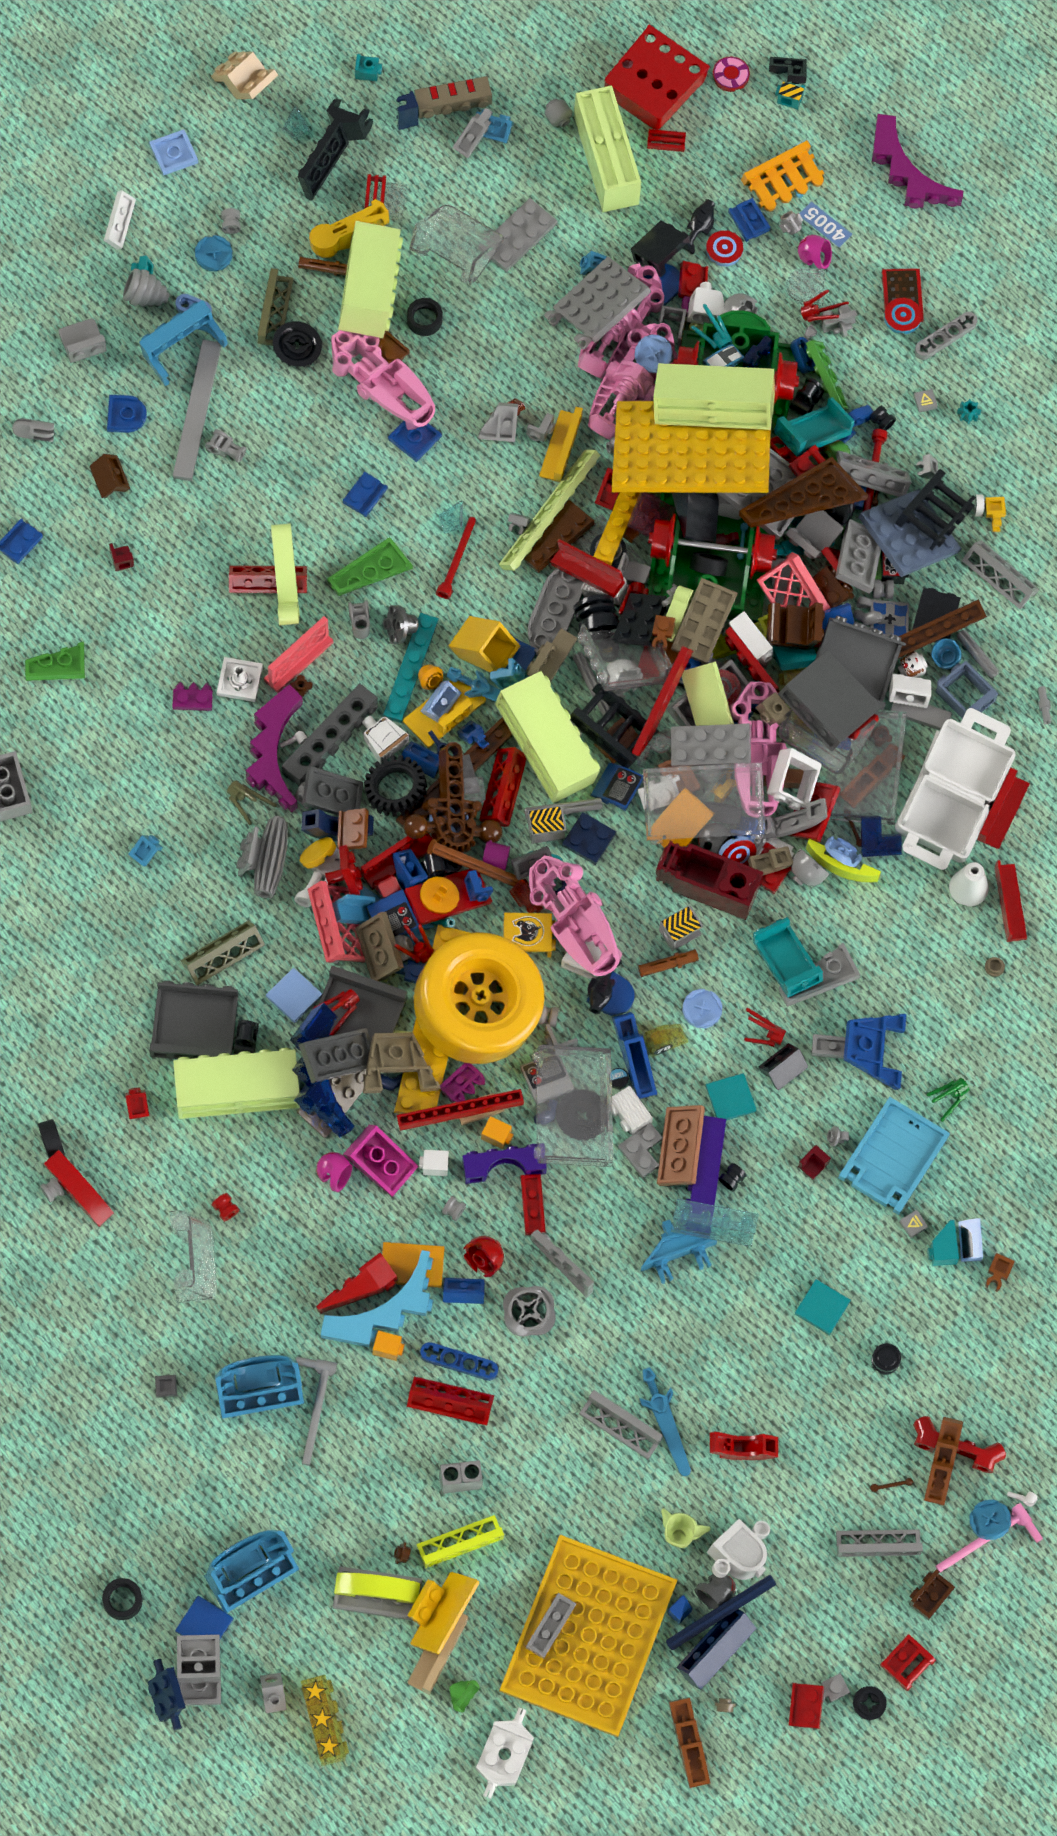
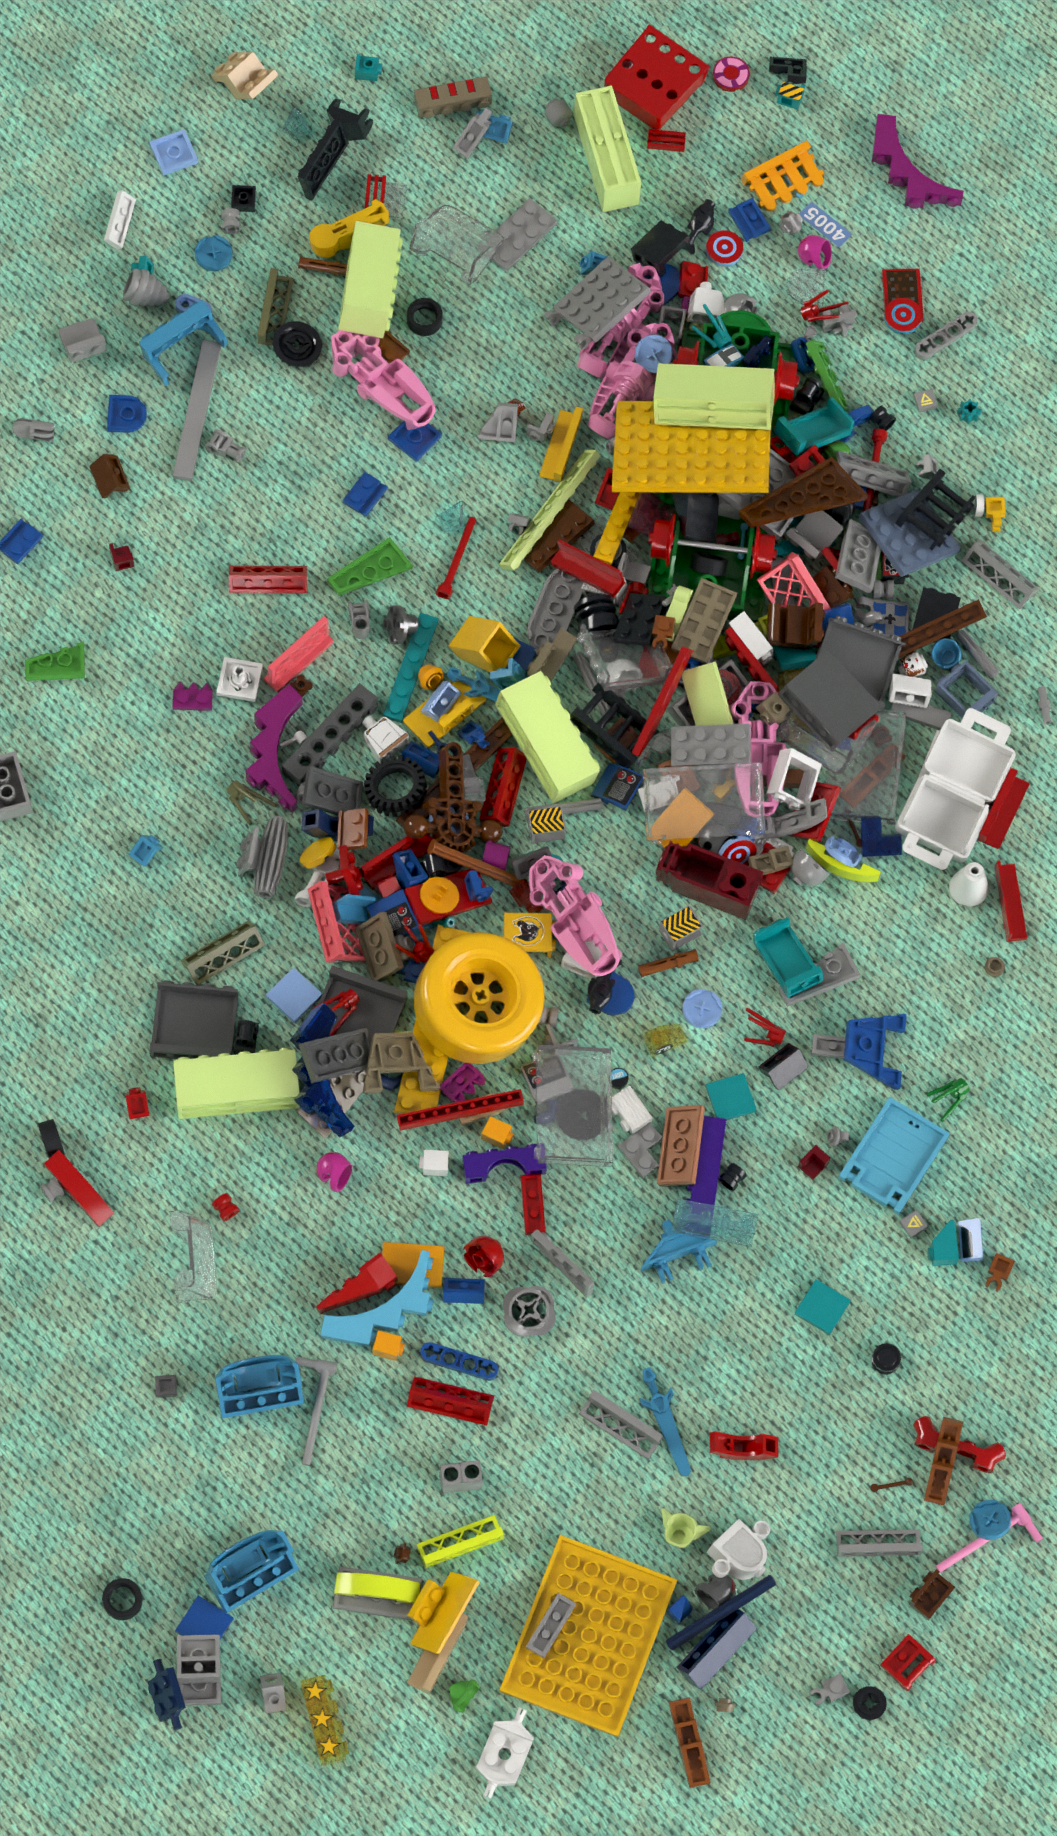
yellowish green beam [271,523,300,626] -> none
dark pink slope [343,1124,419,1197] -> none
dark blue hinge [396,91,418,130] -> none
light grey wheel [442,1196,466,1221] -> none
dark blue plate [562,812,617,865] -> none
blue slope [612,1012,657,1099] -> none
red plate [789,1683,824,1729] -> none
white hand [1007,1491,1037,1507] -> none
none -> black piece [231,185,256,212]

